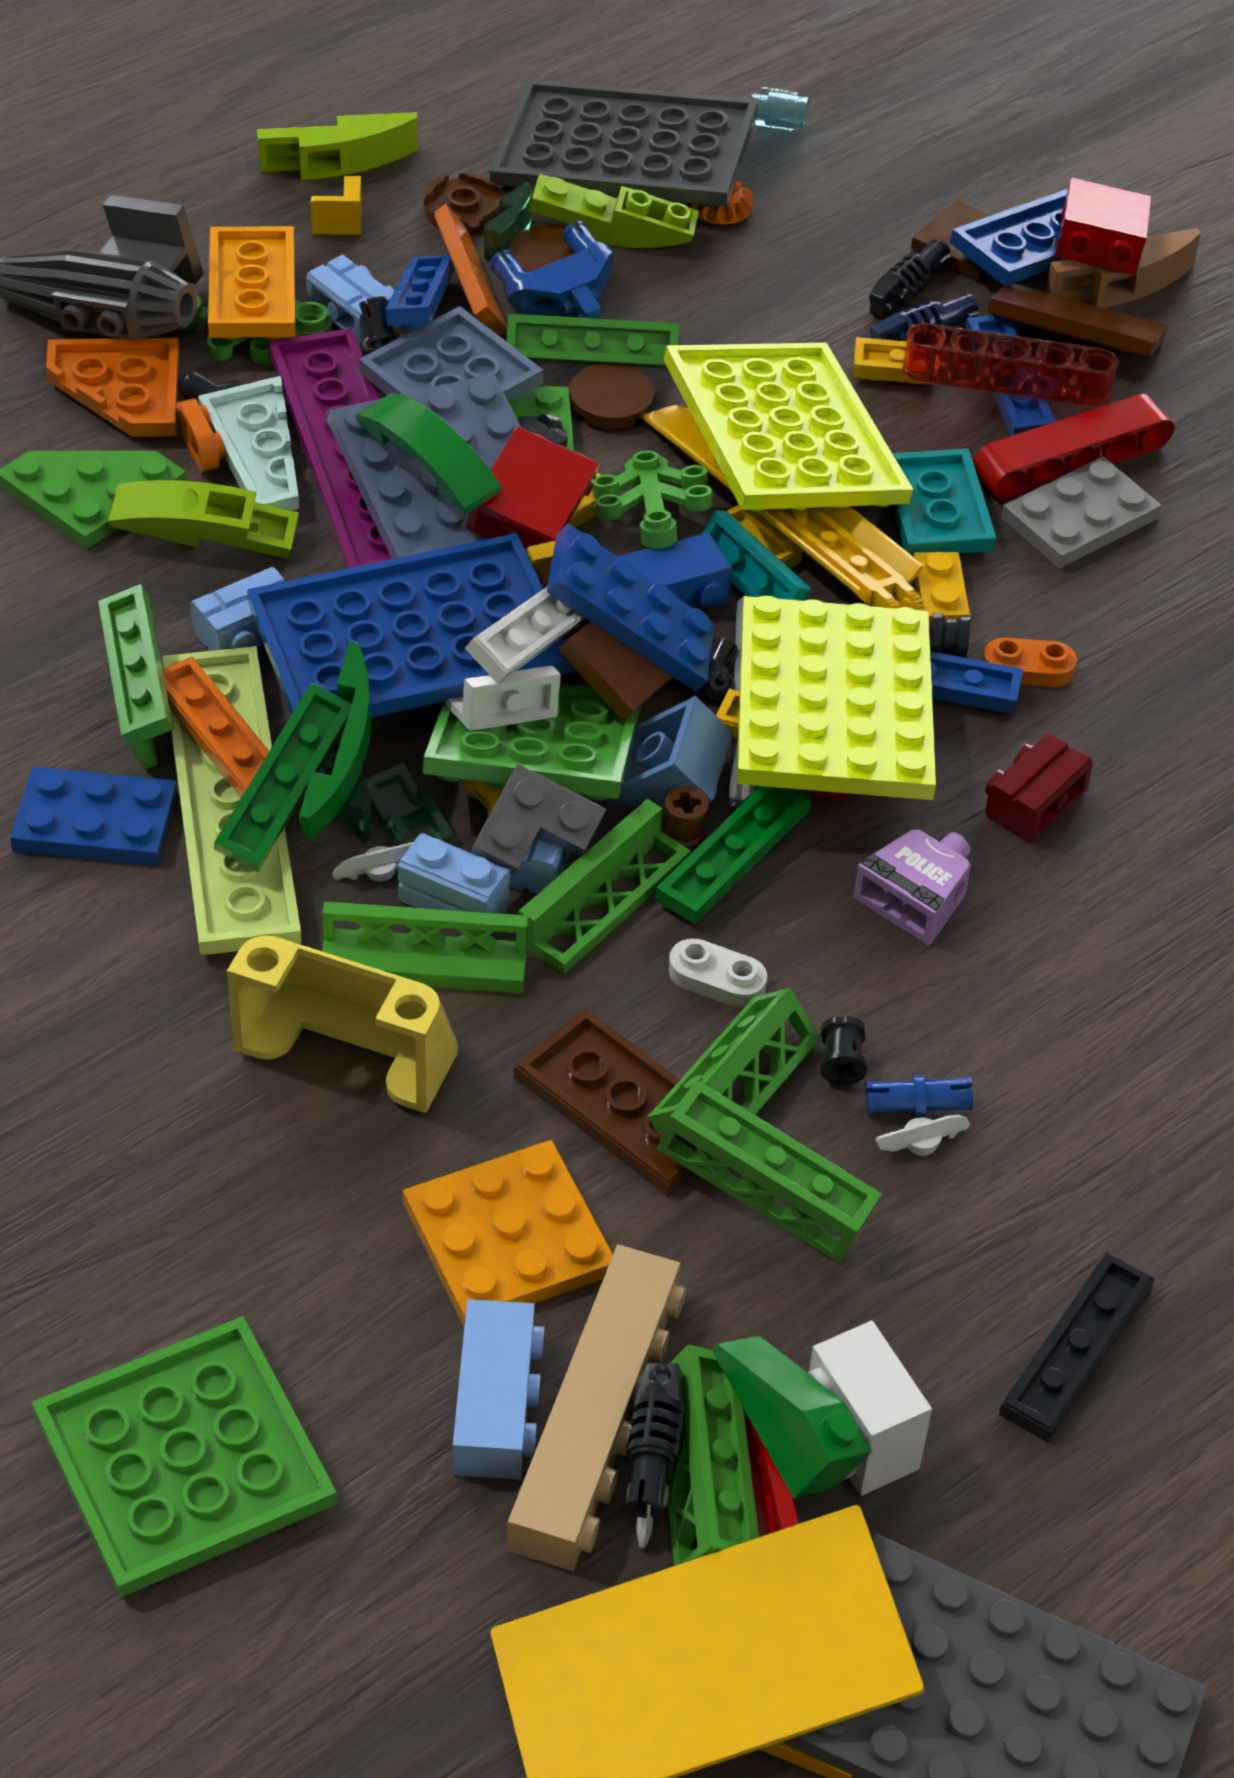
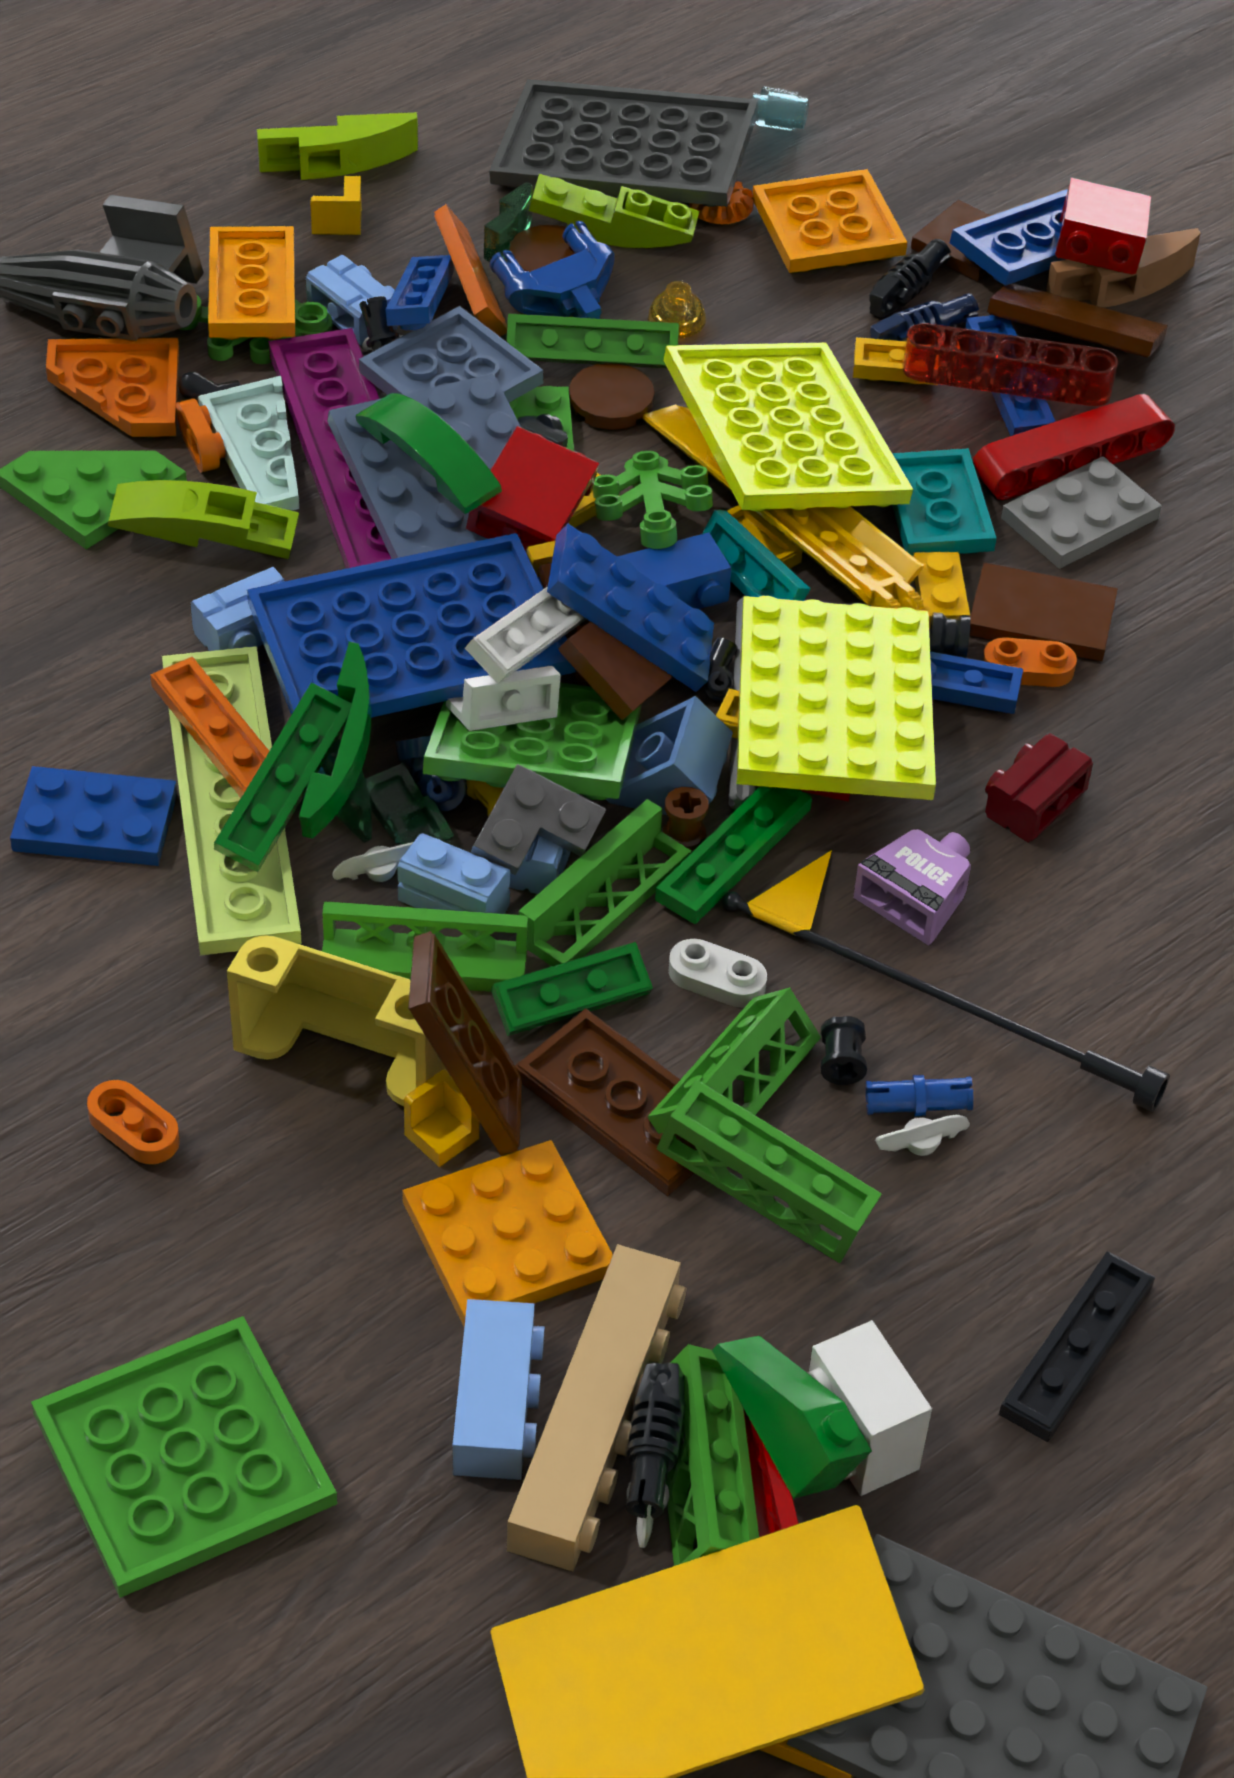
bright green fence [98,584,174,770] -> none
reddish brown tile [424,173,504,234] -> none
none -> orange plate [87,1080,180,1164]
none -> dark blue arm [395,736,467,812]
none -> yellow panel [404,1069,479,1167]
none -> reddish brown tile [408,931,522,1156]
none -> green tile [491,942,653,1036]
none -> clear yellow brick [648,281,706,339]
none -> black piece [722,850,1170,1112]
none -> light orange plate [752,169,907,273]
none -> reddish brown tile [970,563,1118,662]

